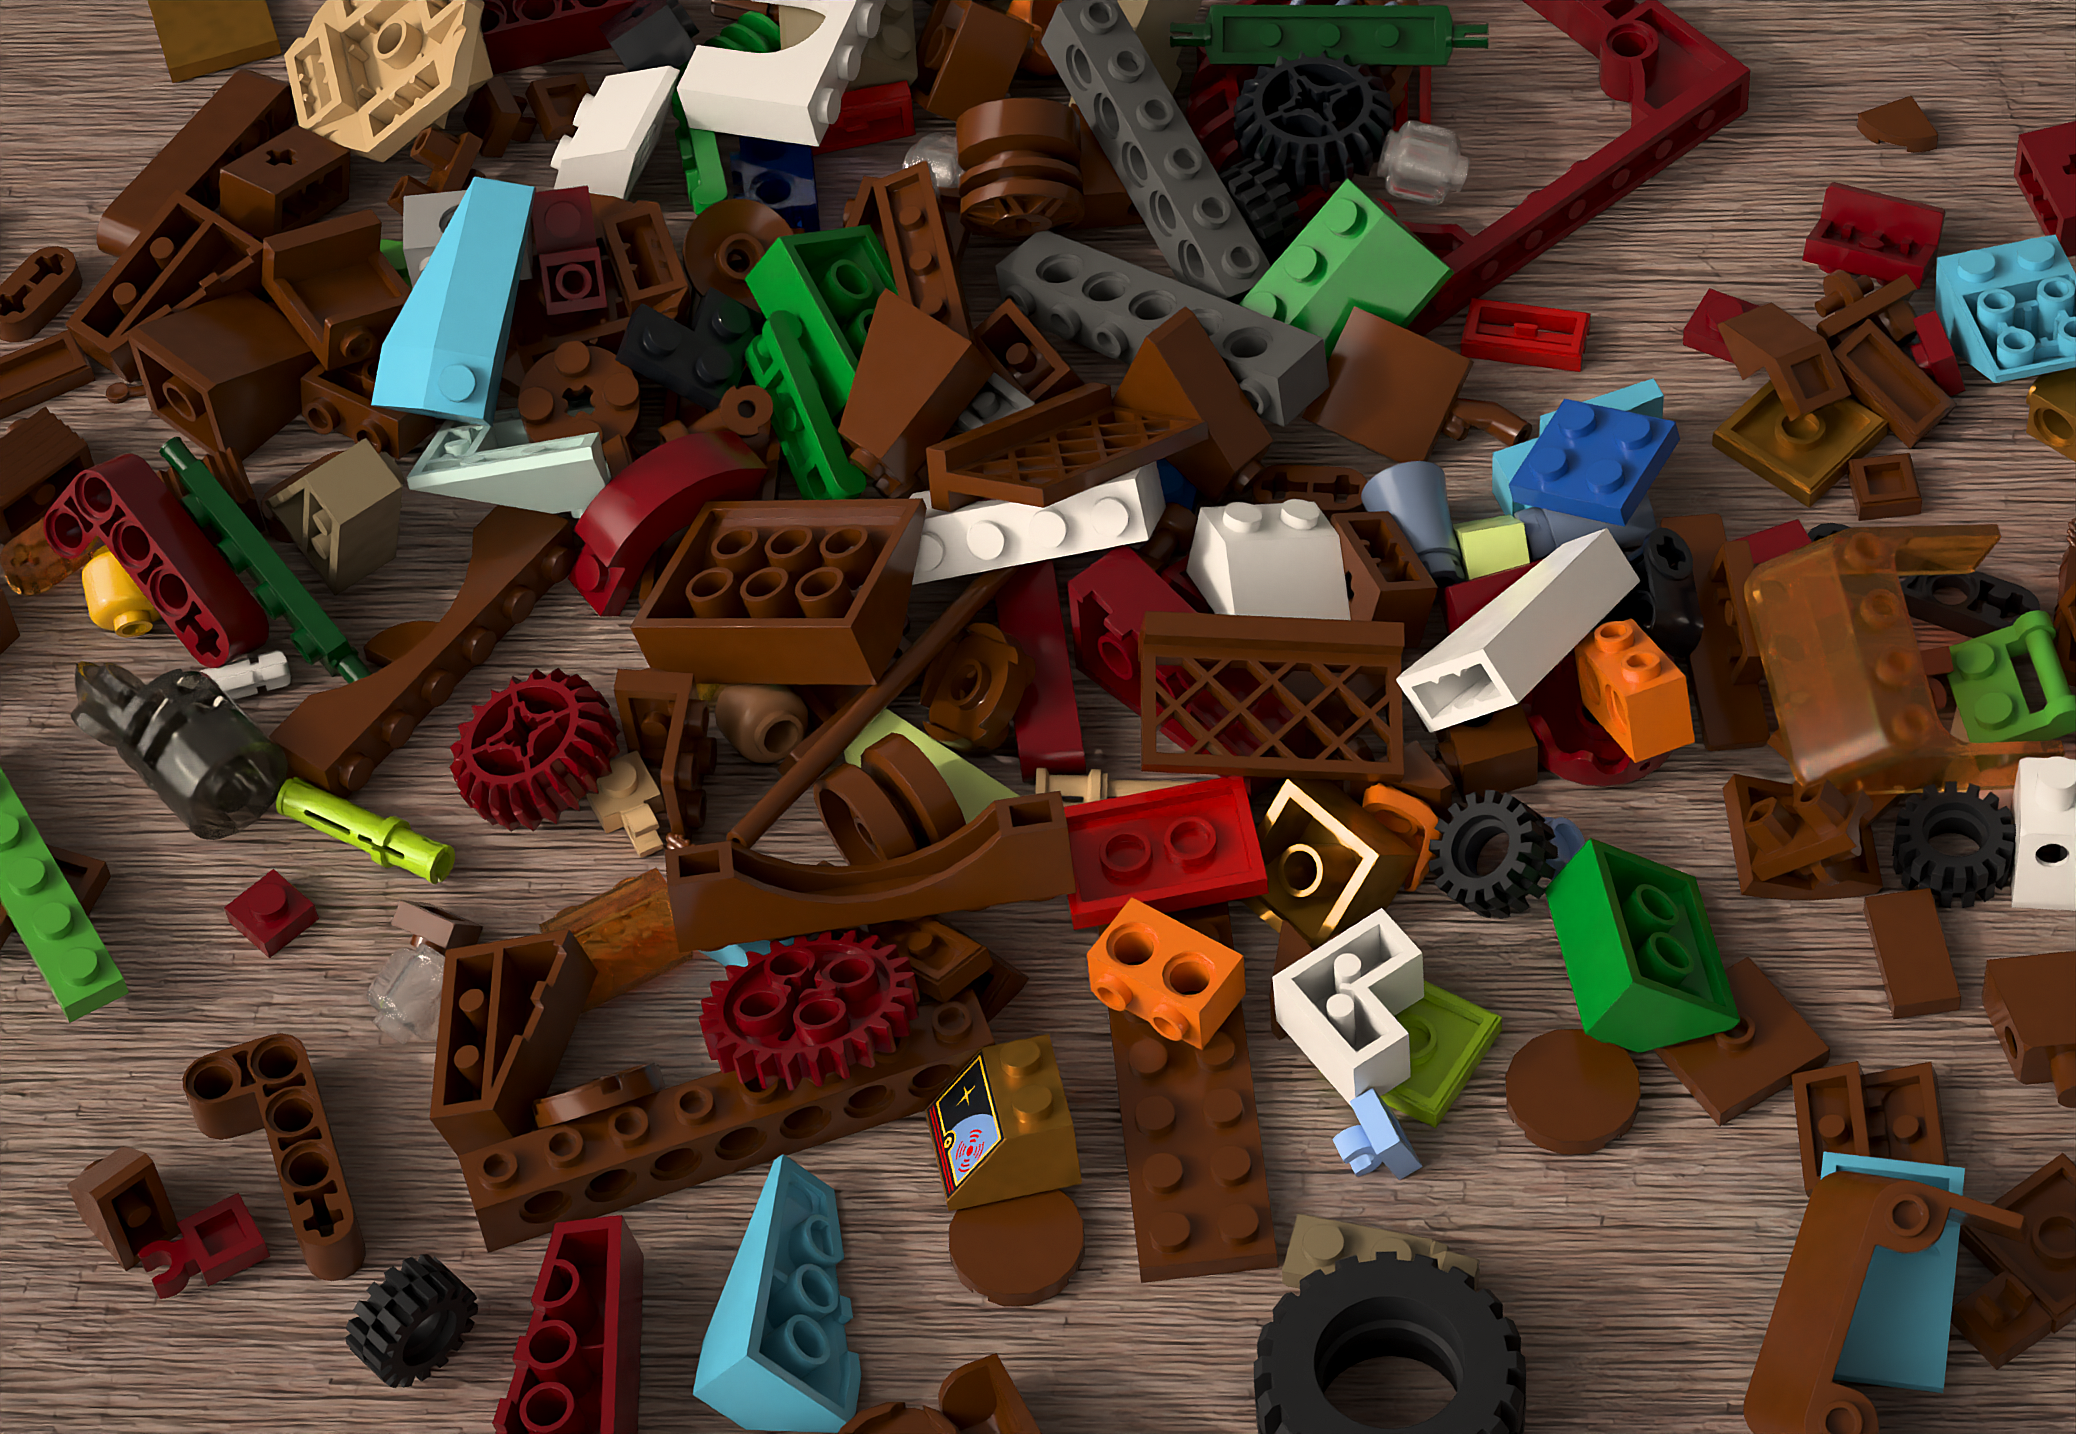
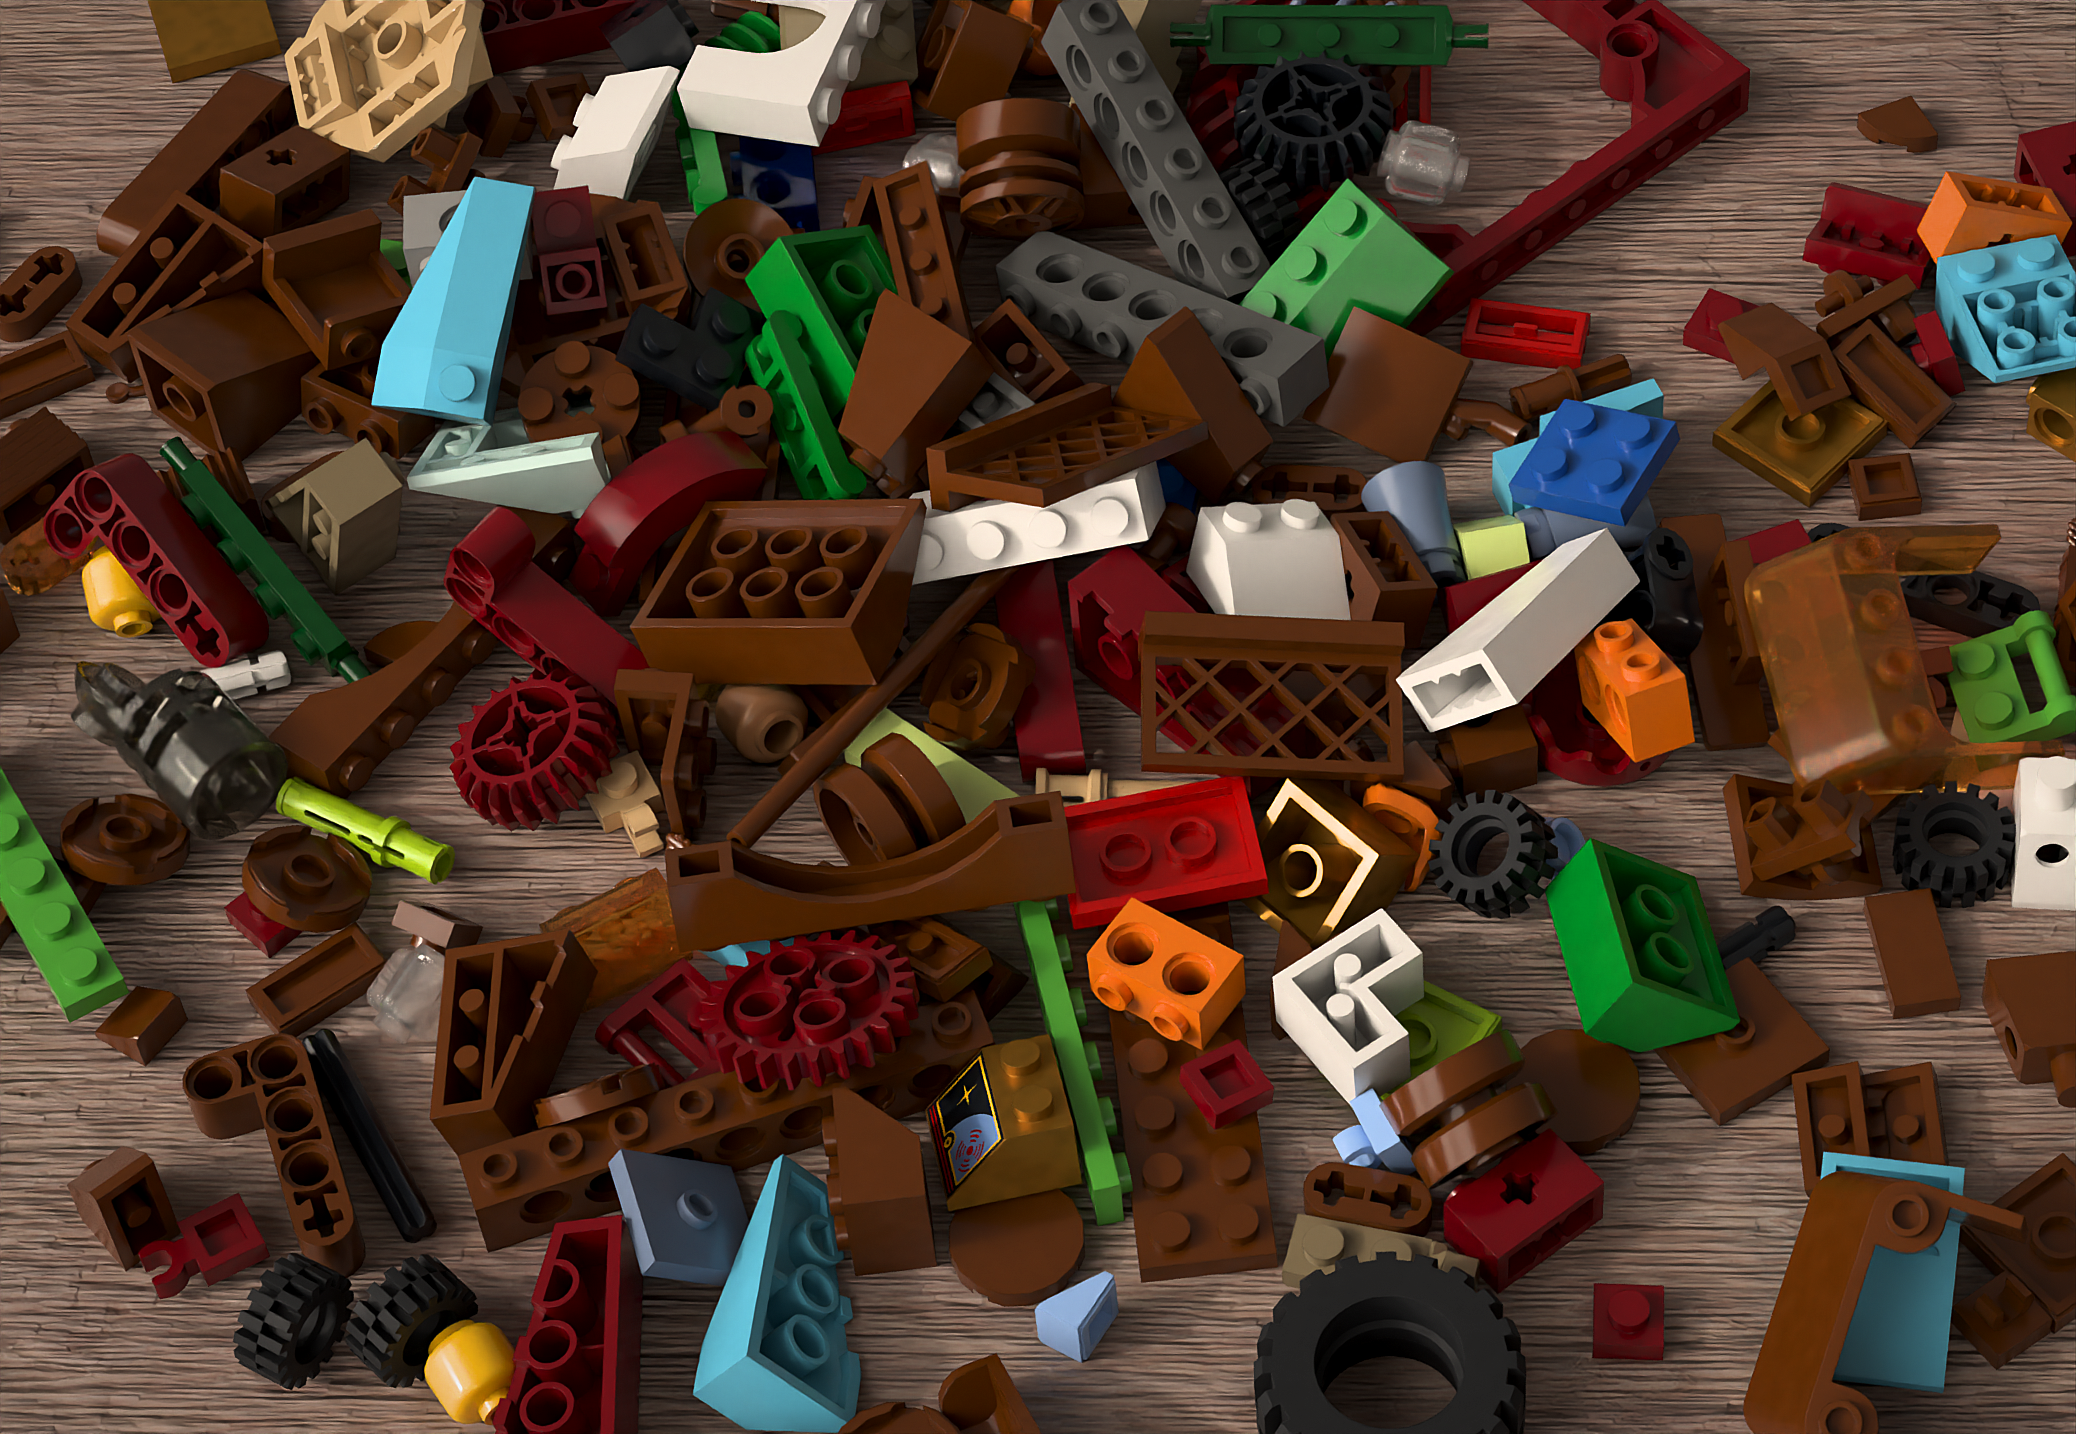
none -> reddish brown tile [60,794,190,885]
none -> reddish brown slope [95,986,188,1067]
none -> black tyre [233,1253,354,1390]
none -> reddish brown tile [242,825,372,933]
none -> reddish brown tile [245,922,394,1037]
none -> black axle [302,1029,437,1243]
none -> yellow head [424,1319,516,1425]
none -> dark red beam [444,507,650,737]
none -> dark red plate [595,958,721,1091]
none -> sand blue plate [608,1149,749,1286]
none -> reddish brown slope [821,1086,937,1276]
none -> bright green plate [1013,897,1133,1226]
none -> light blue slope [1035,1271,1119,1363]
none -> dark red plate [1179,1038,1274,1130]
none -> reddish brown beam [1303,1162,1432,1237]
none -> reddish brown wheel [1379,1029,1559,1189]
none -> dark red brick [1444,1128,1604,1294]
none -> reddish brown axle [1509,354,1632,423]
none -> dark red plate [1592,1283,1664,1361]
none -> black axle [1716,906,1796,970]
none -> orange brick [1917,171,2072,264]

